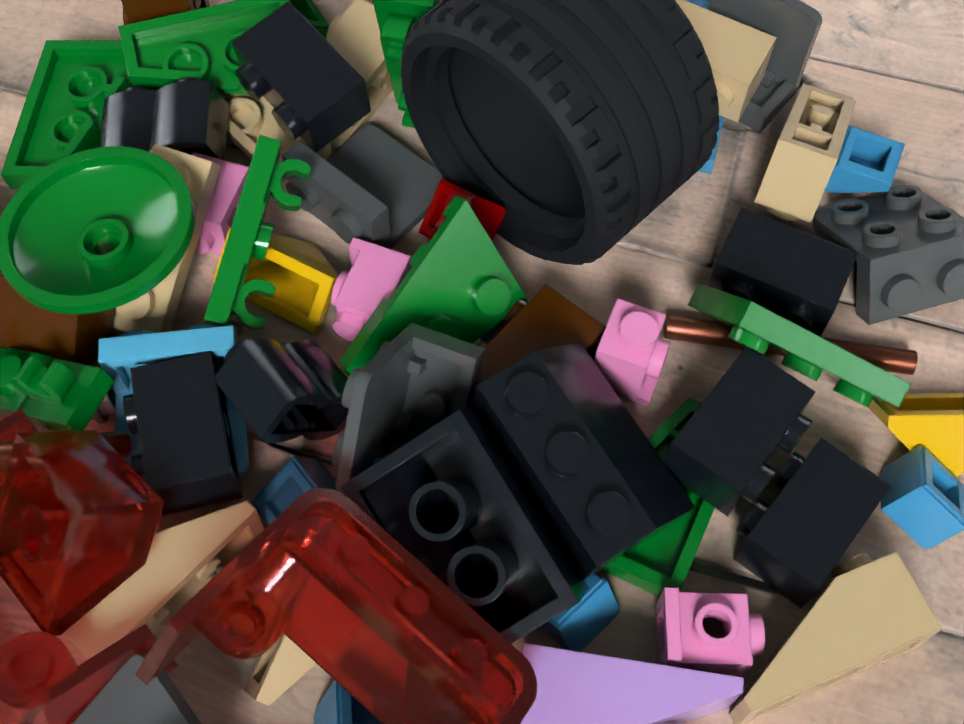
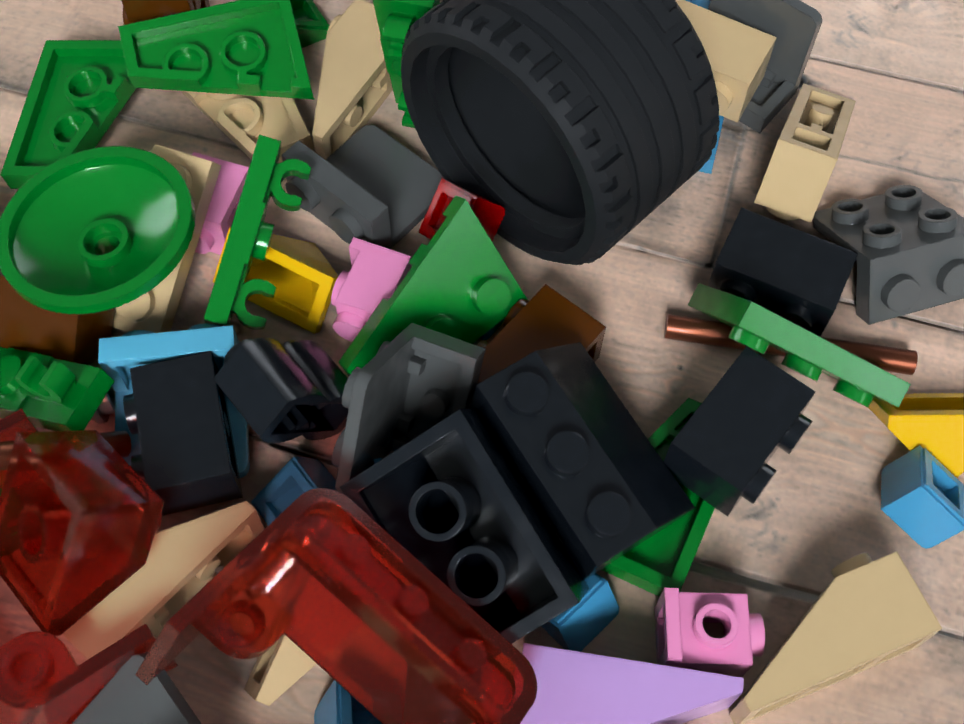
black brick [99,77,229,160] -> none
black brick [231,1,371,153] -> none
bright pink brick [594,298,671,407] -> none
black brick [733,438,892,608] -> none
dark azure slope [824,125,905,193] -> none

